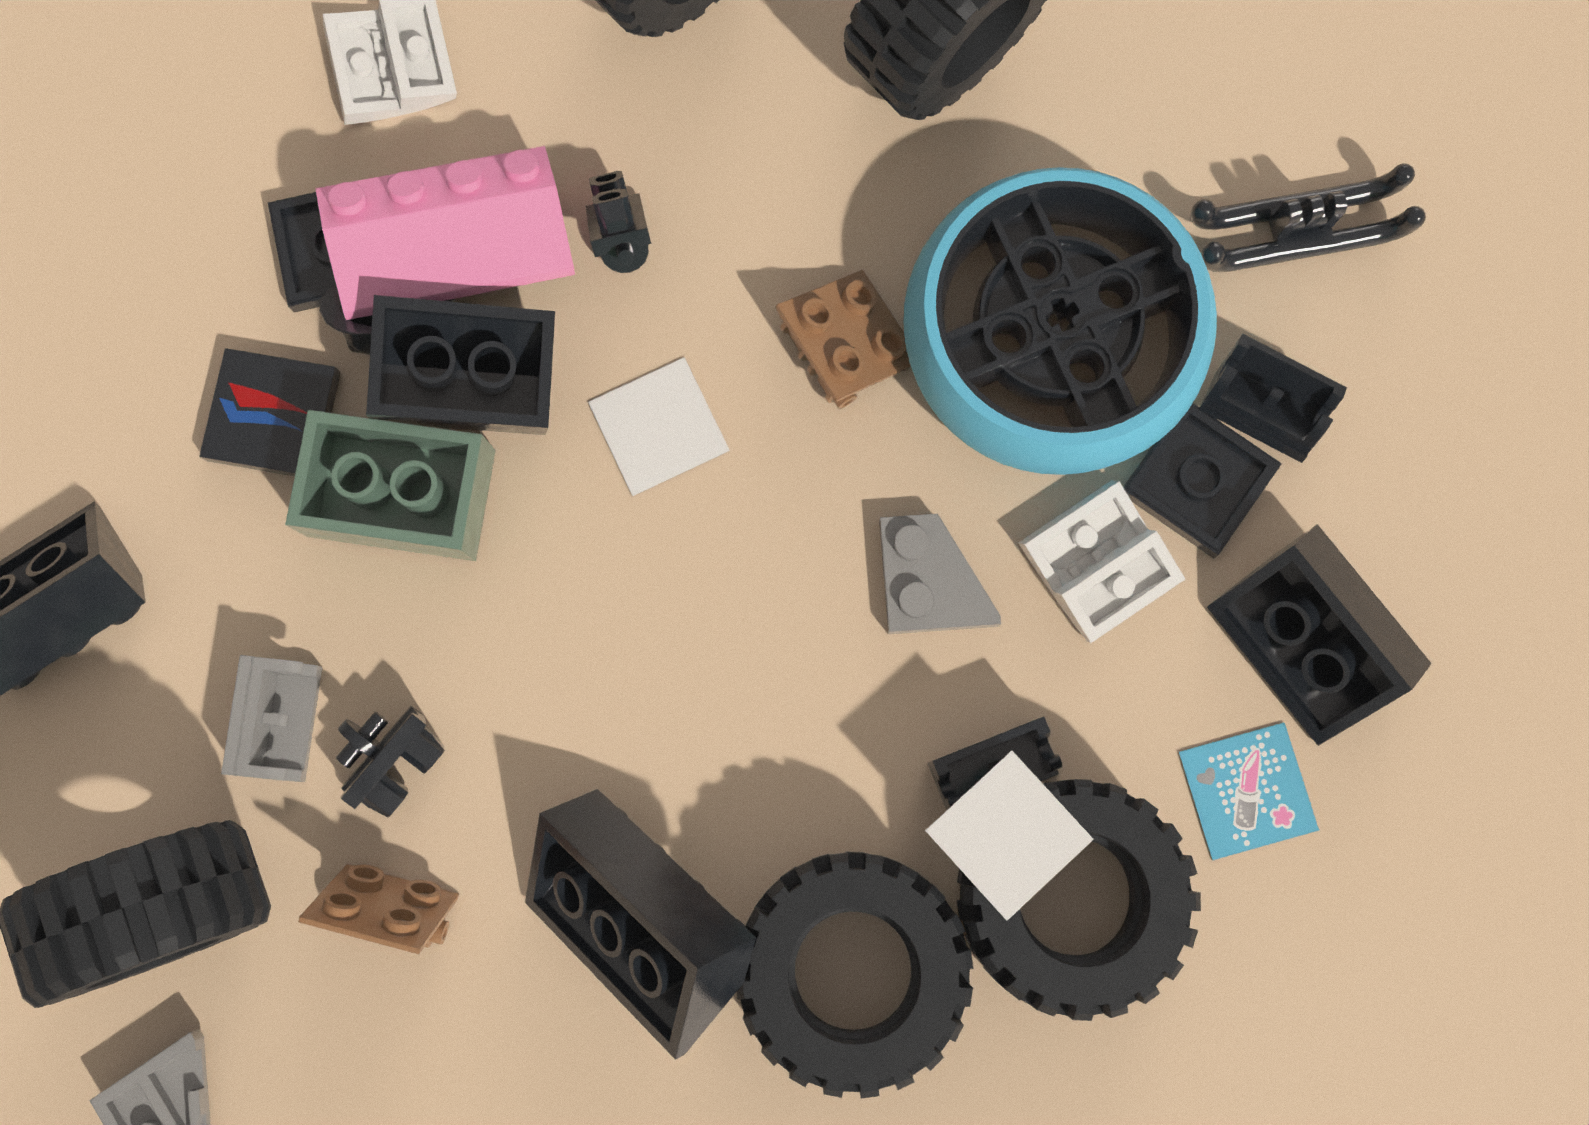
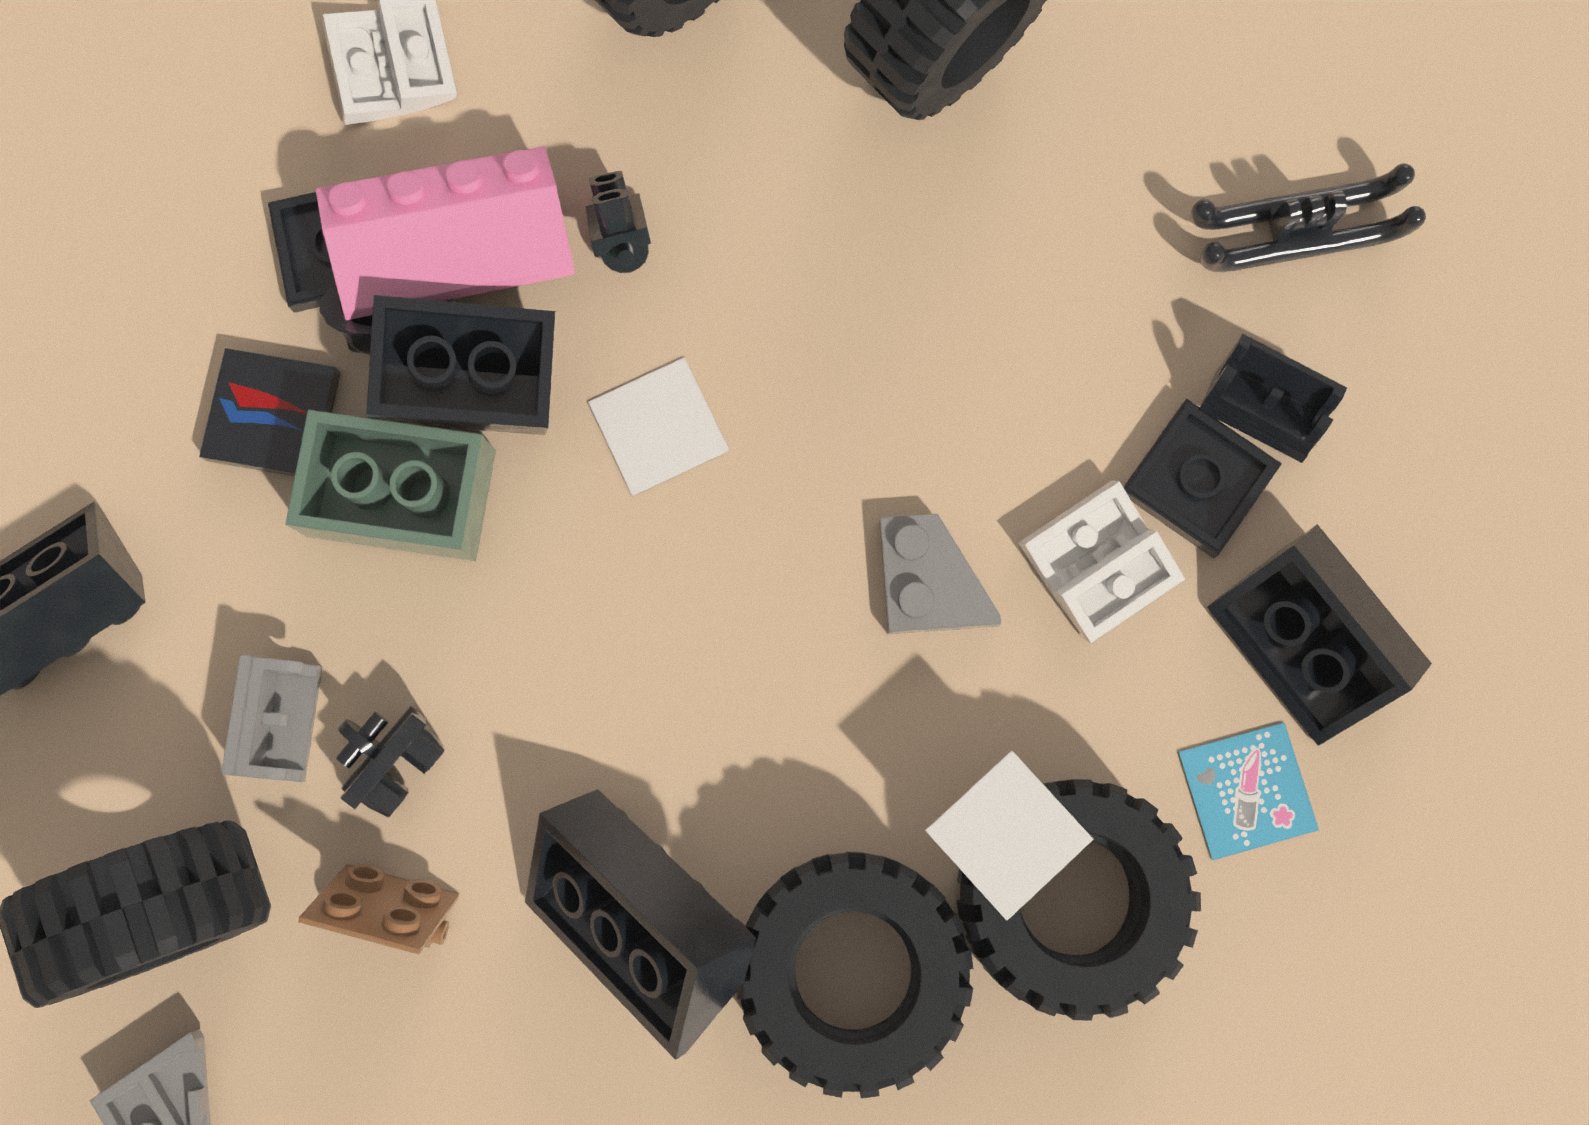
medium nougat hinge [775,270,911,409] -> none
black wheel [903,167,1217,475] -> none
black hinge [928,716,1062,810] -> none

